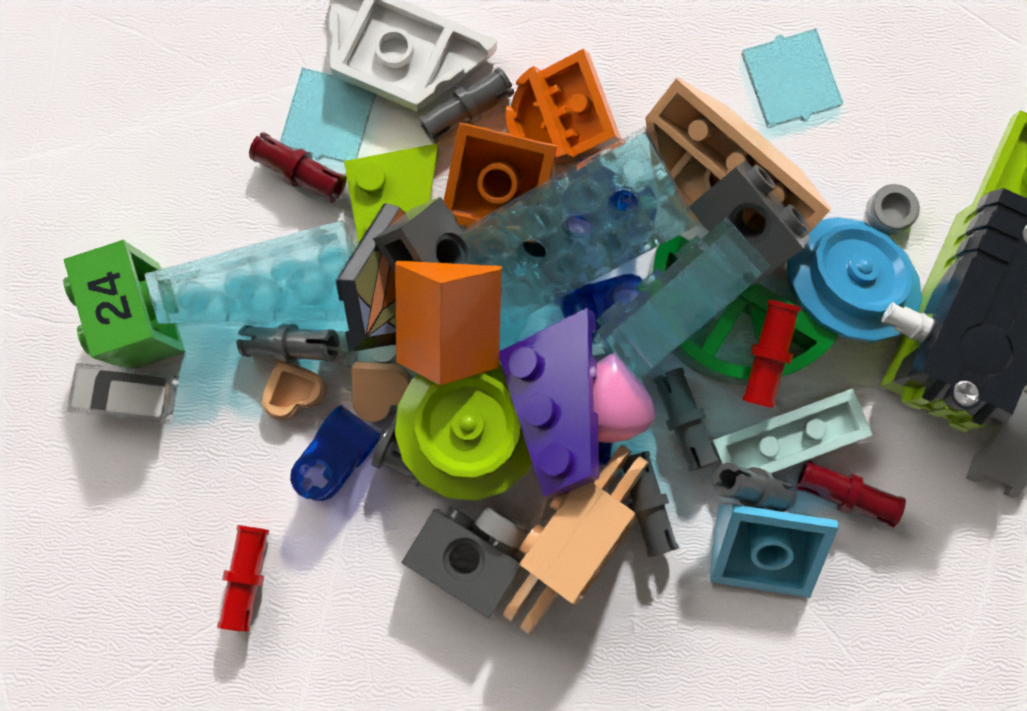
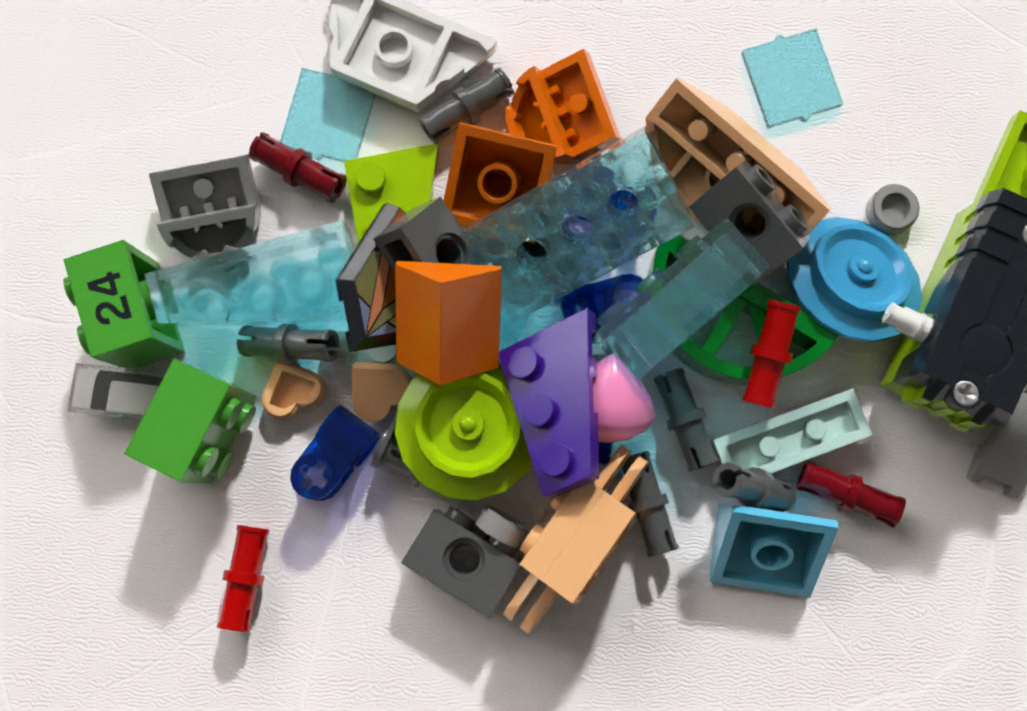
none -> bright green brick [124,358,256,484]
none -> light grey slope [149,154,261,264]

